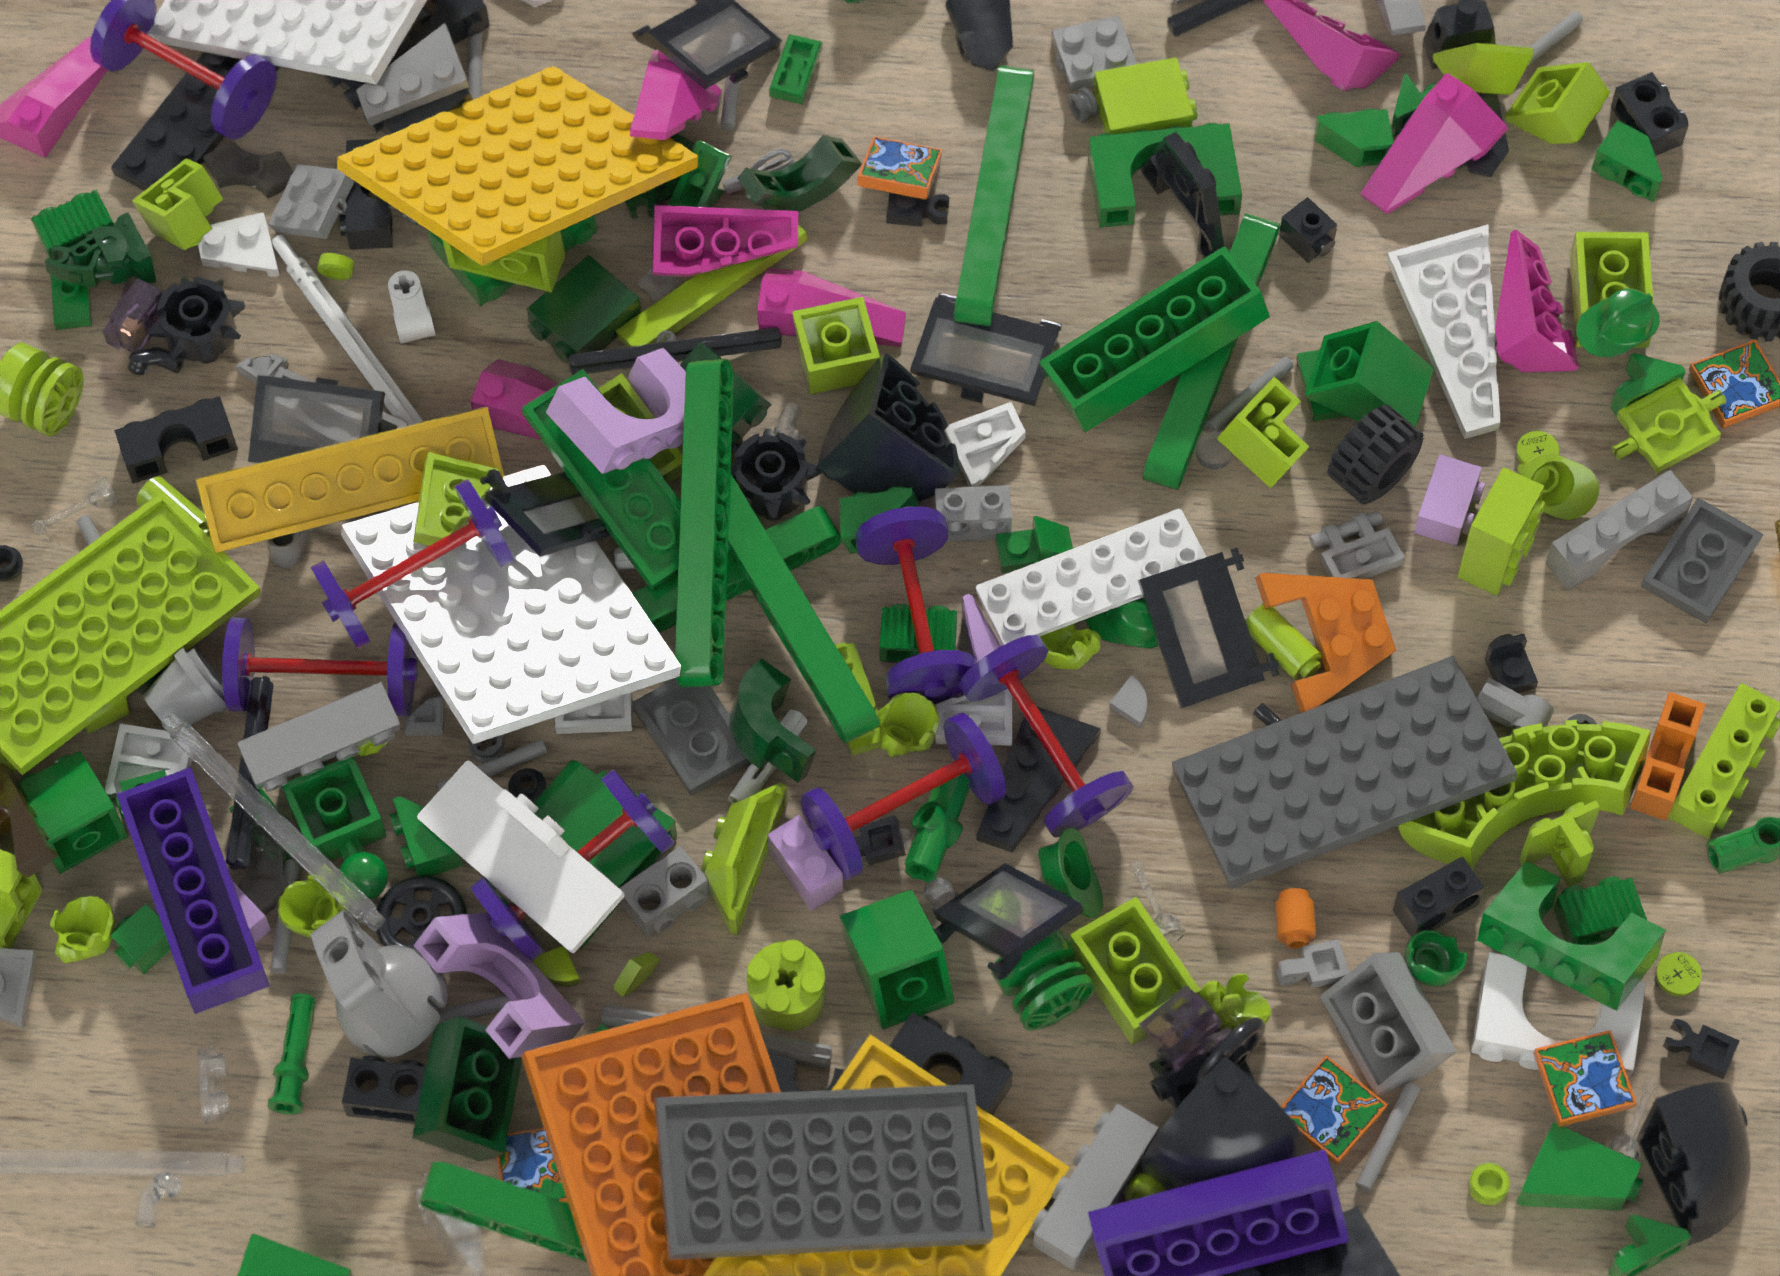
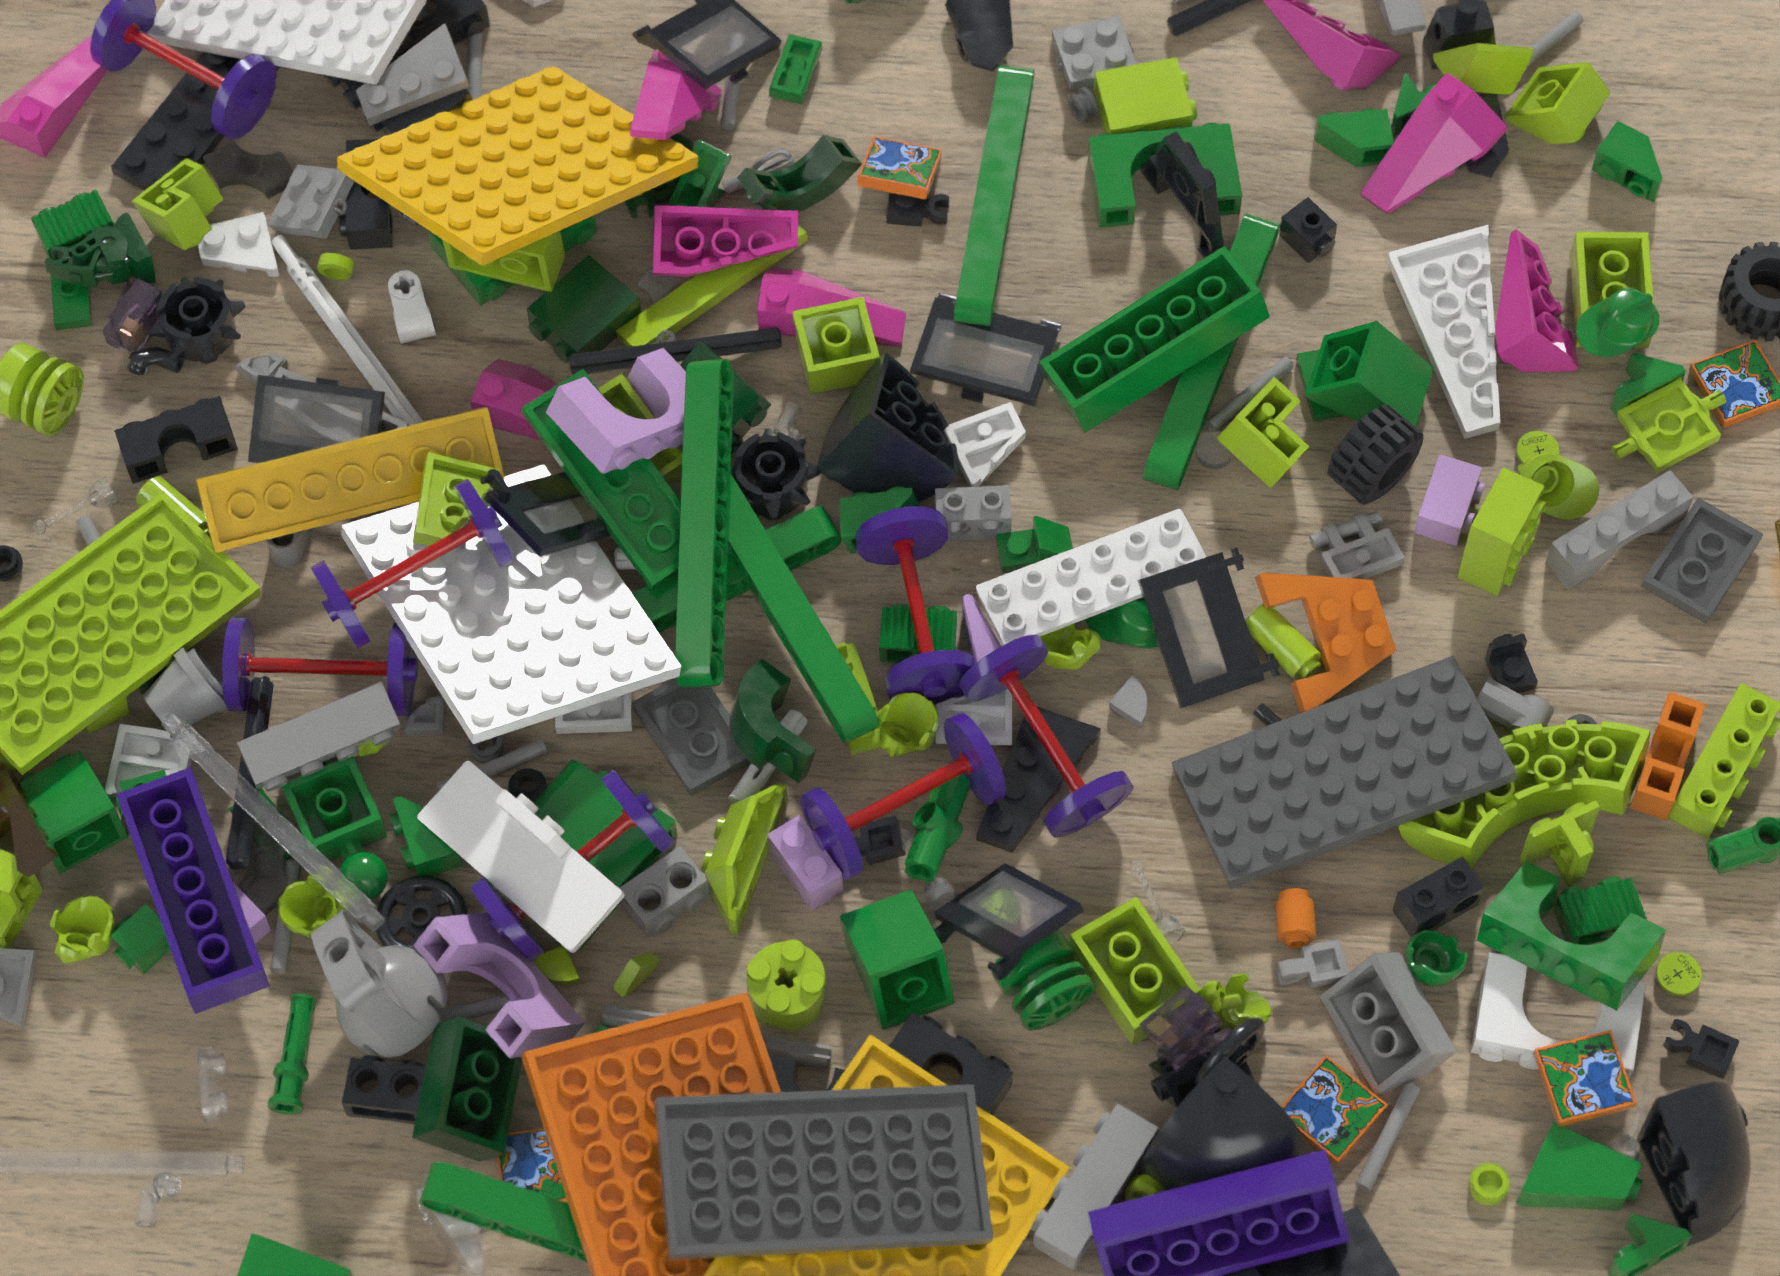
green piece [1038,828,1103,918] -> none
black brick [1611,72,1689,156] -> none

